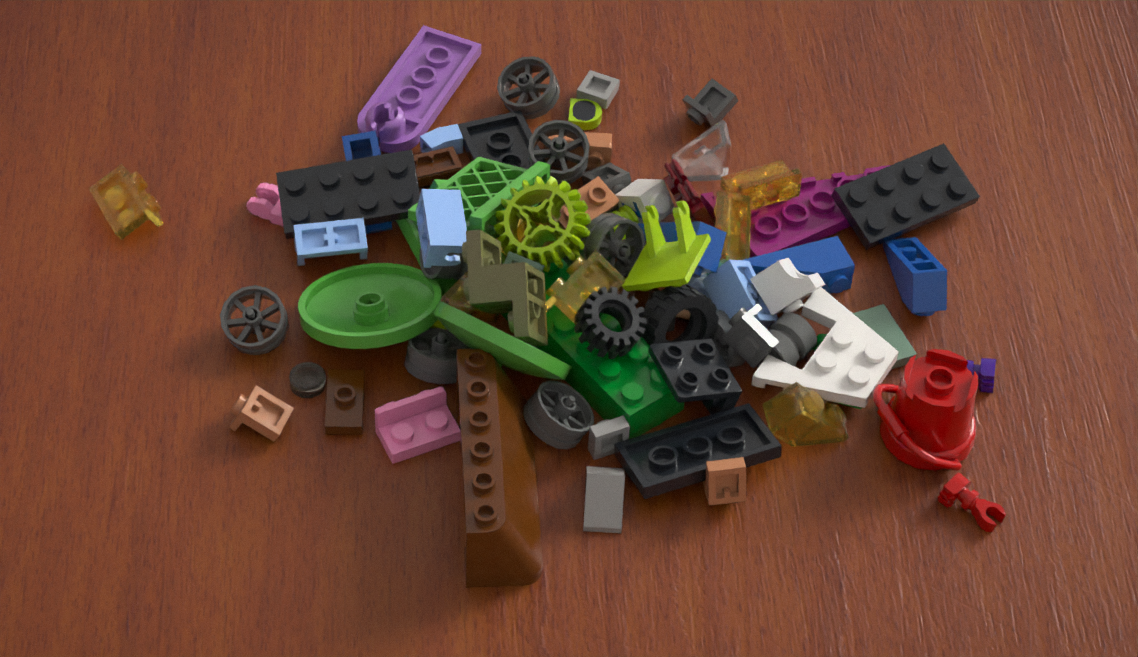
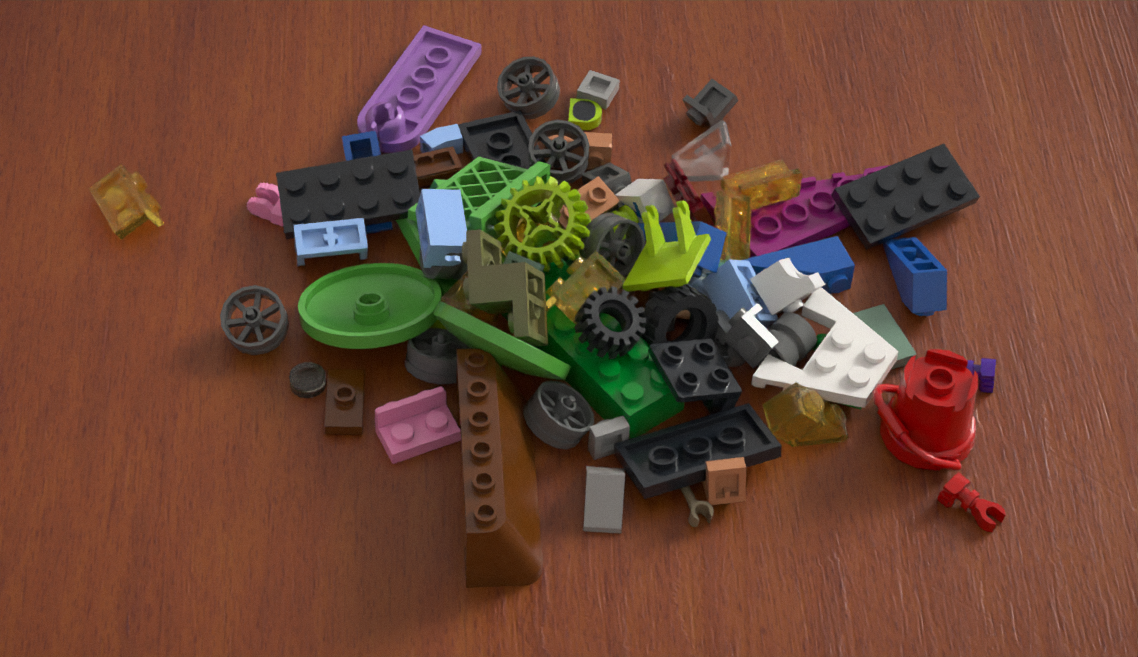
nougat bracket [229,385,294,442] -> none
none -> dark tan hand [680,486,714,527]

